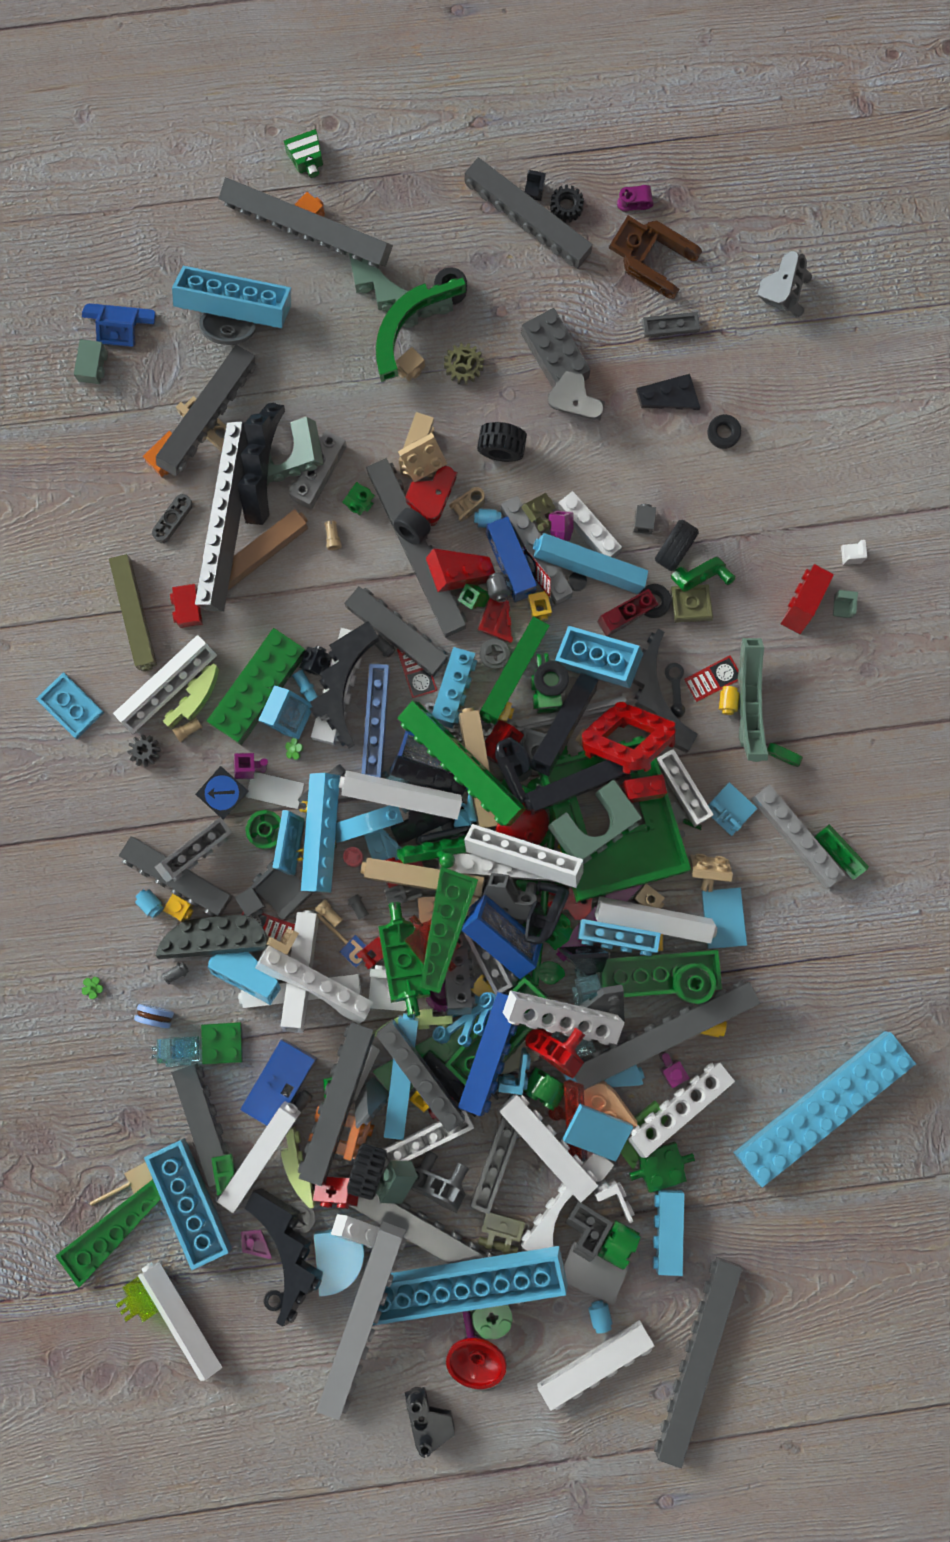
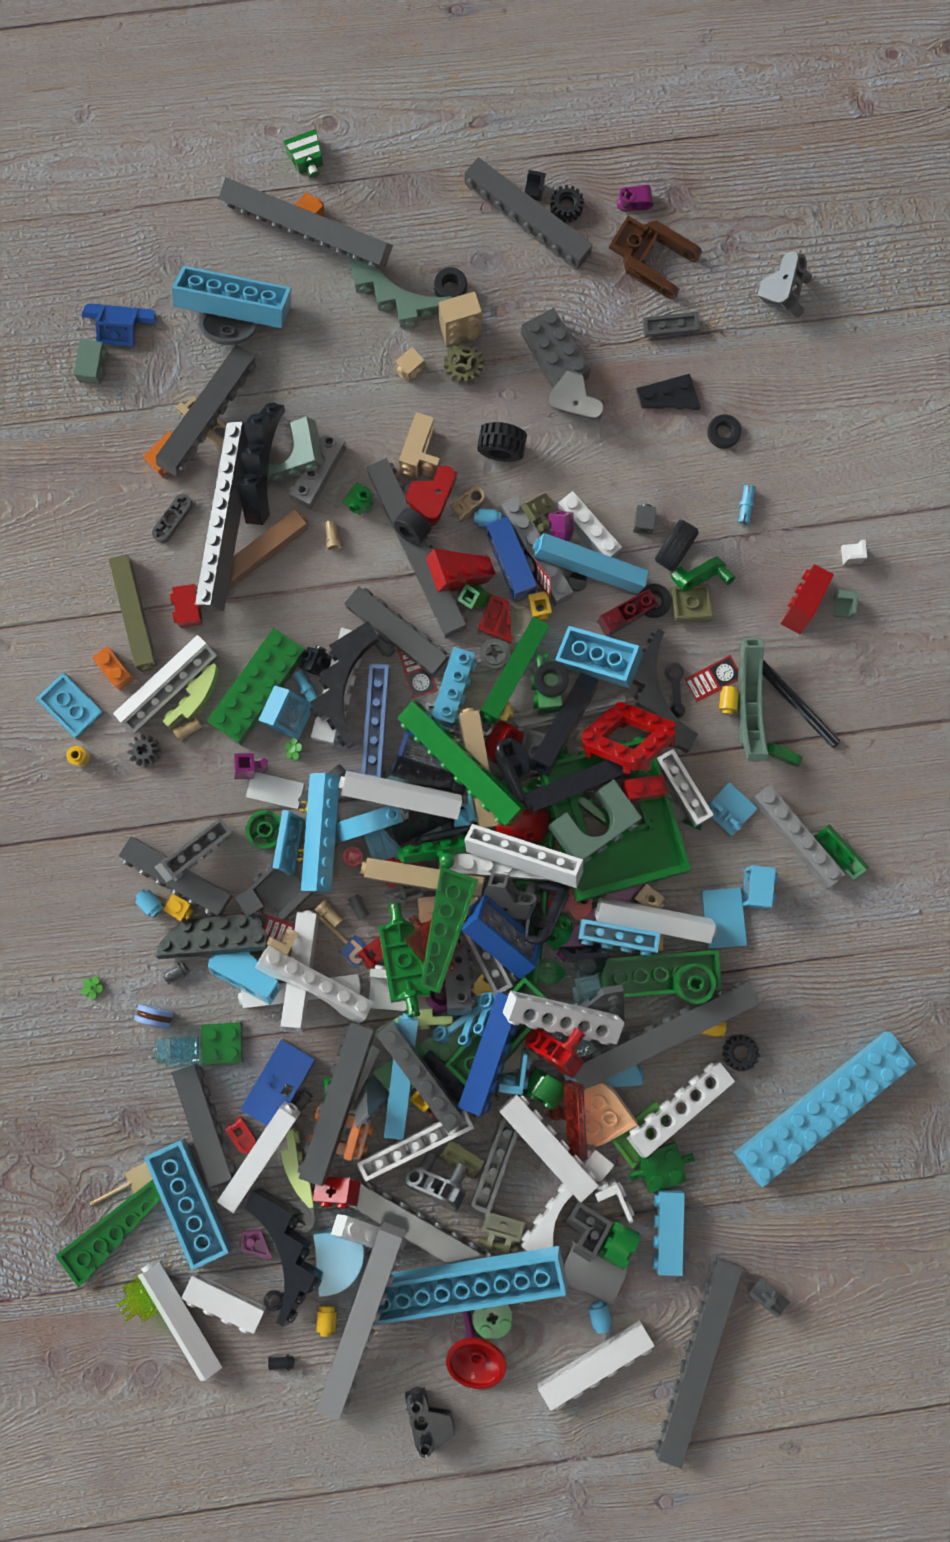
piece [195,766,249,820] -> none
green tile [211,1154,235,1196] -> none
black tyre [347,1143,387,1200] -> none
green arch [376,278,466,382] -> none
sand green piece [376,1160,418,1204] -> none
tan plate [398,433,447,482] -> none
dark grey head [486,572,513,602] -> none
medium azure tile [562,1104,633,1162] -> none
magenta brick [659,1052,690,1088] -> none
tan plate [689,854,733,892] -> none
none -> yellow brick [66,746,90,767]
none -> orange piece [92,646,135,691]
none -> white brick [181,1272,266,1334]
none -> red plate [224,1116,257,1154]
none -> black pin [268,1354,294,1371]
none -> yellow brick [316,1305,337,1337]
none -> tan brick [439,291,482,346]
none -> olive plate [439,1140,484,1179]
none -> green bracket [577,794,610,827]
none -> black tyre [722,1035,760,1071]
none -> medium azure pin [738,485,756,525]
none -> medium azure piece [742,865,778,909]
none -> dark grey hips [748,1278,790,1318]
none -> black axle [762,660,840,748]

